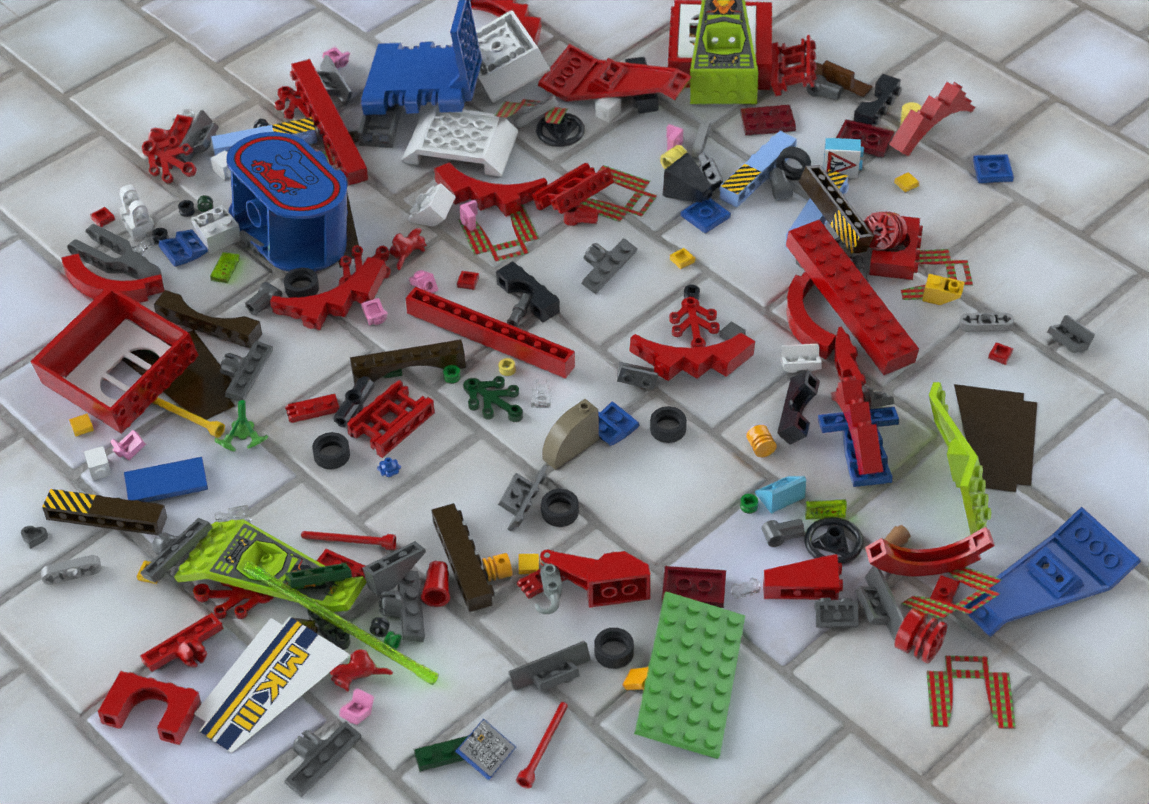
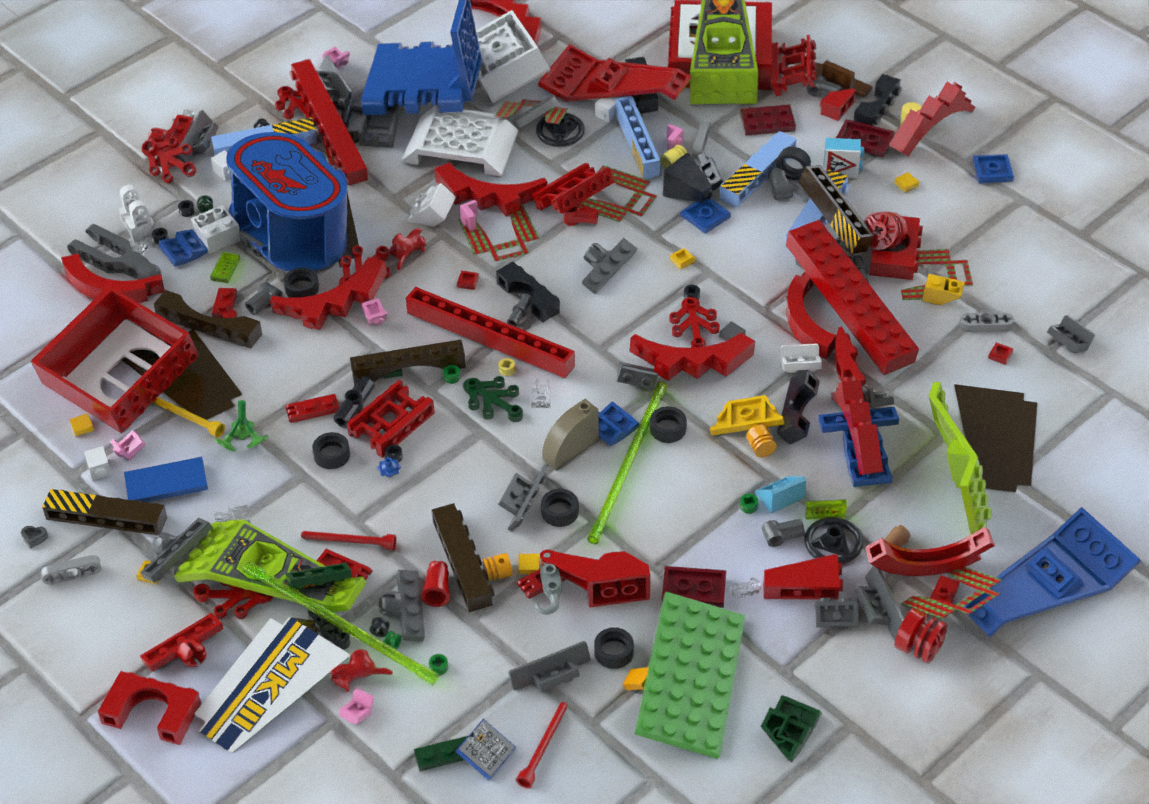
red tile [90,207,115,227] -> none
dark grey plate [220,340,273,401] -> none
dark grey plate [285,721,362,797] -> none
dark grey slope [363,541,426,596] -> none
bright pink bracket [409,270,438,293] -> none
piece [927,656,1015,728] -> none
none -> red hinge [211,287,238,318]
none -> black piece [332,97,363,128]
none -> black bush [385,445,403,463]
none -> green bush [429,654,448,676]
none -> clear neon green piece [587,381,668,544]
none -> light blue brick [615,96,660,179]
none -> yellow wing [709,395,784,436]
none -> dark green slope [760,695,822,763]
none -> red slope [820,89,856,121]

